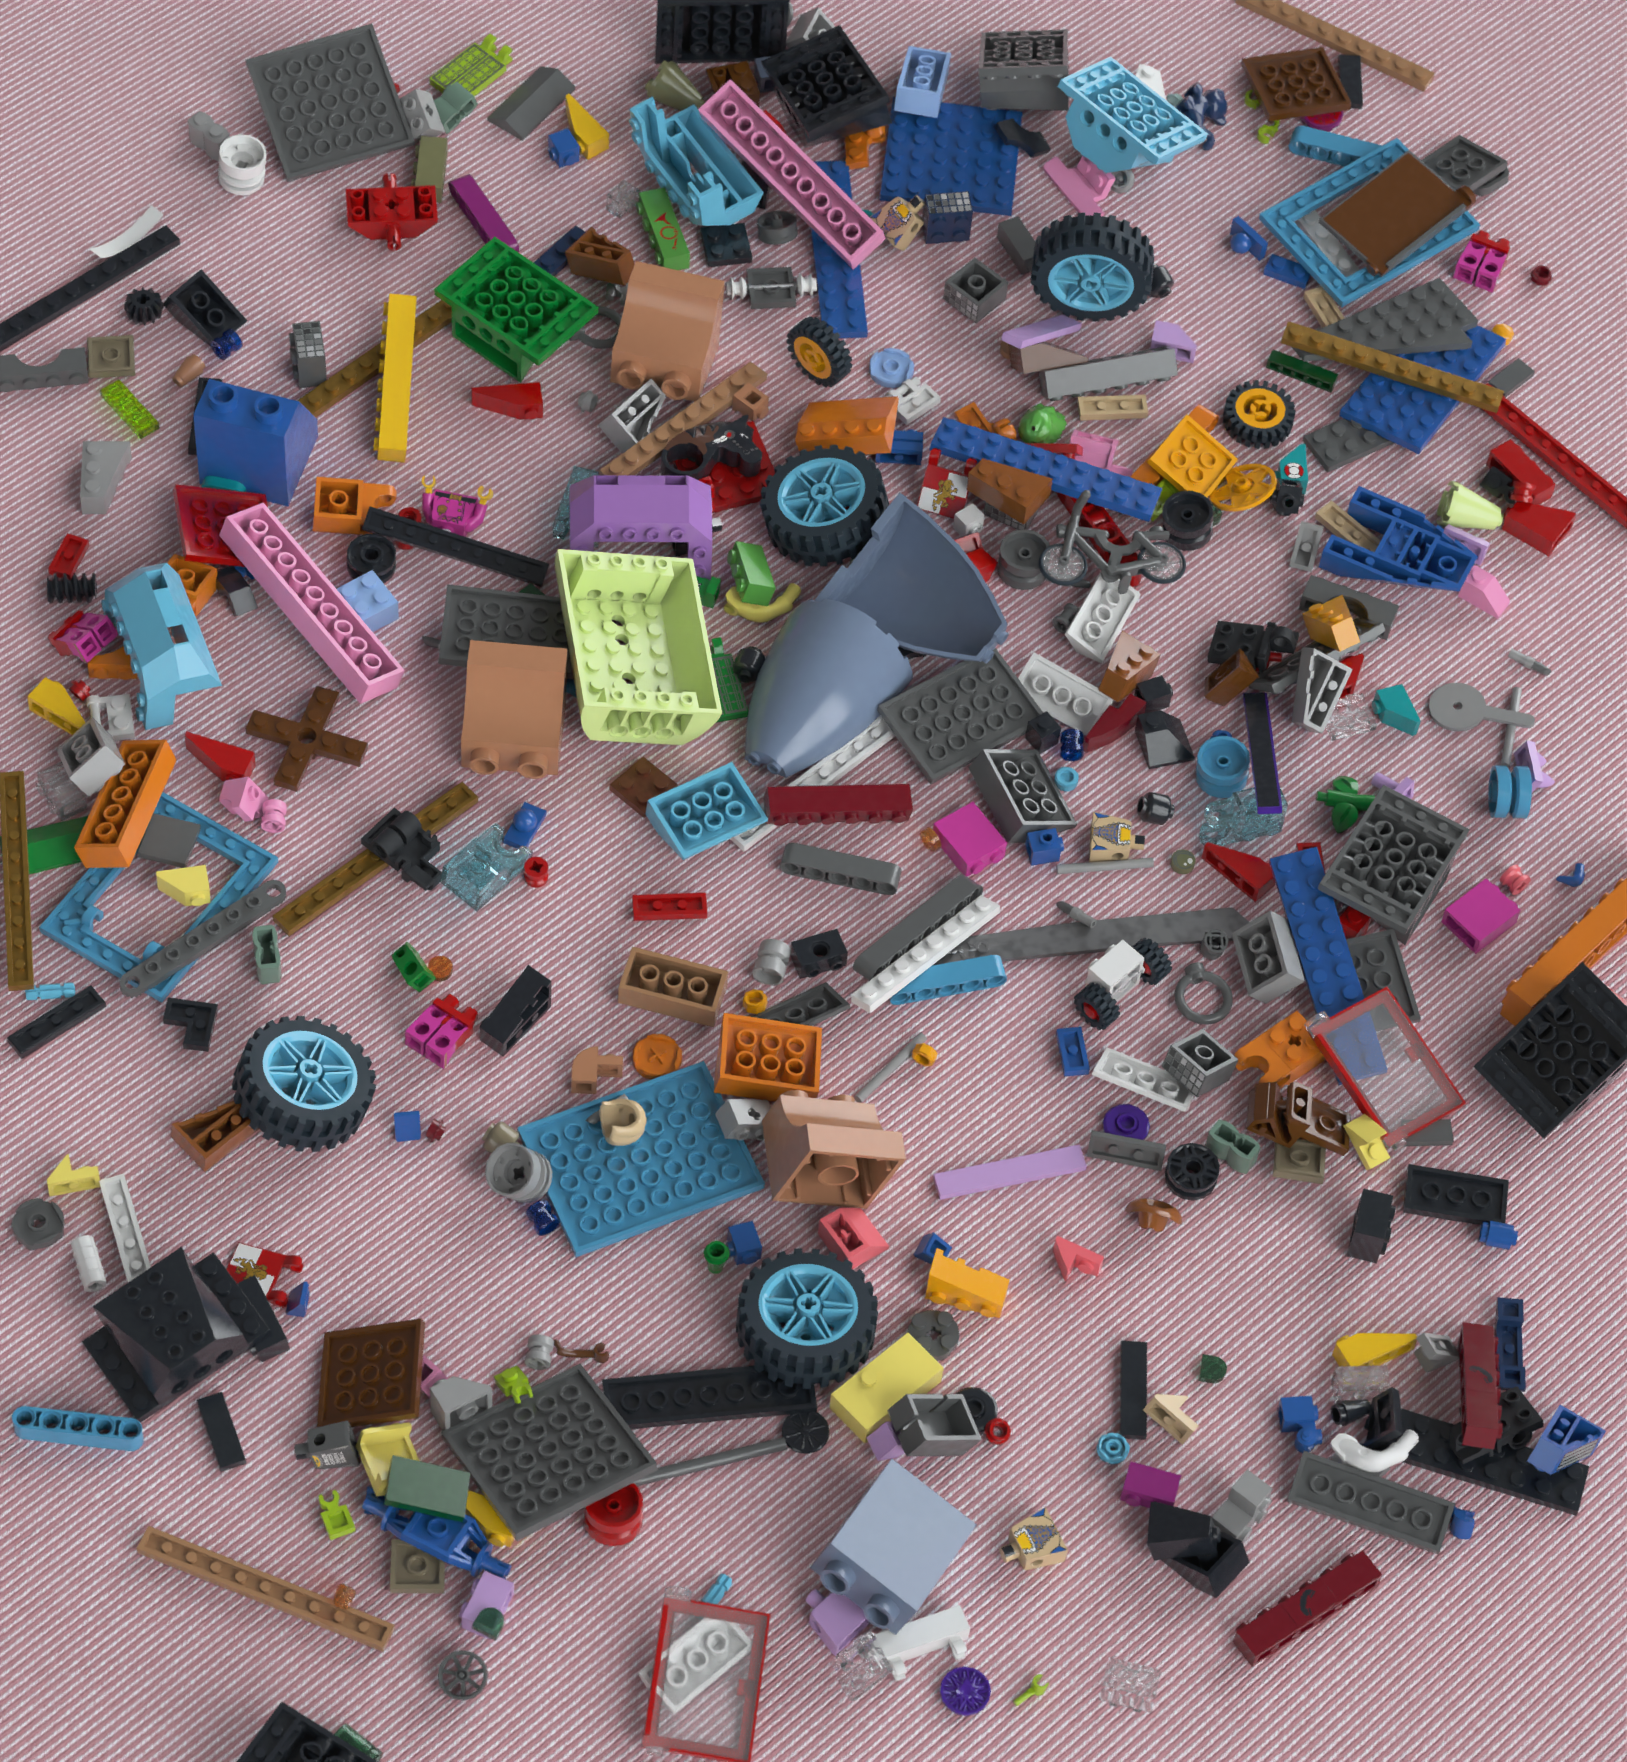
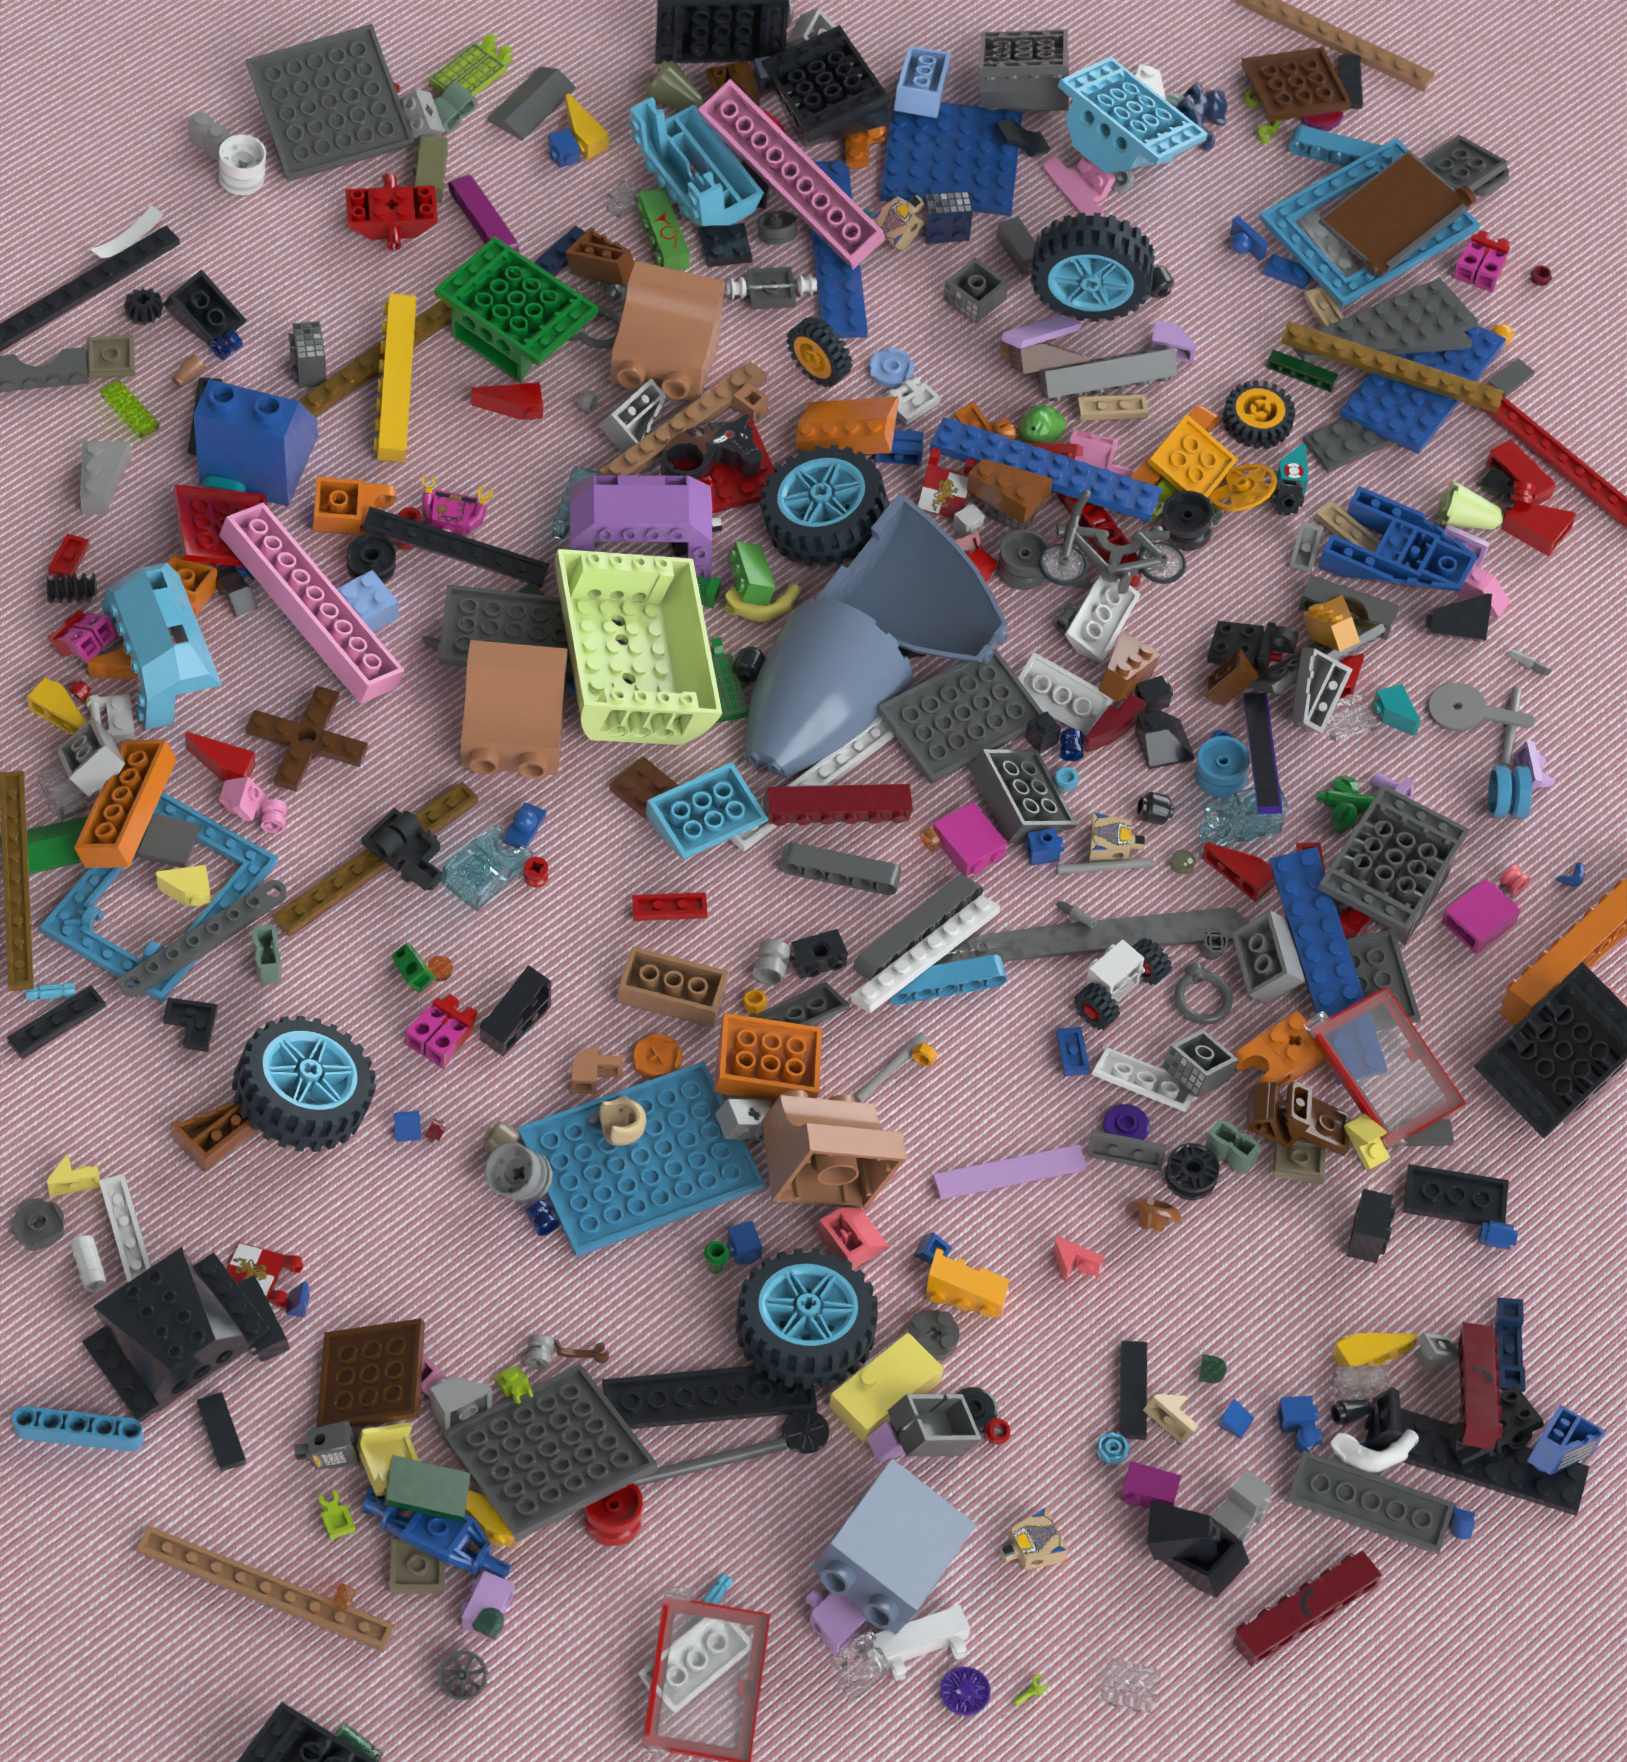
none -> blue slope [1218,1399,1254,1439]
none -> black slope [1425,593,1493,642]

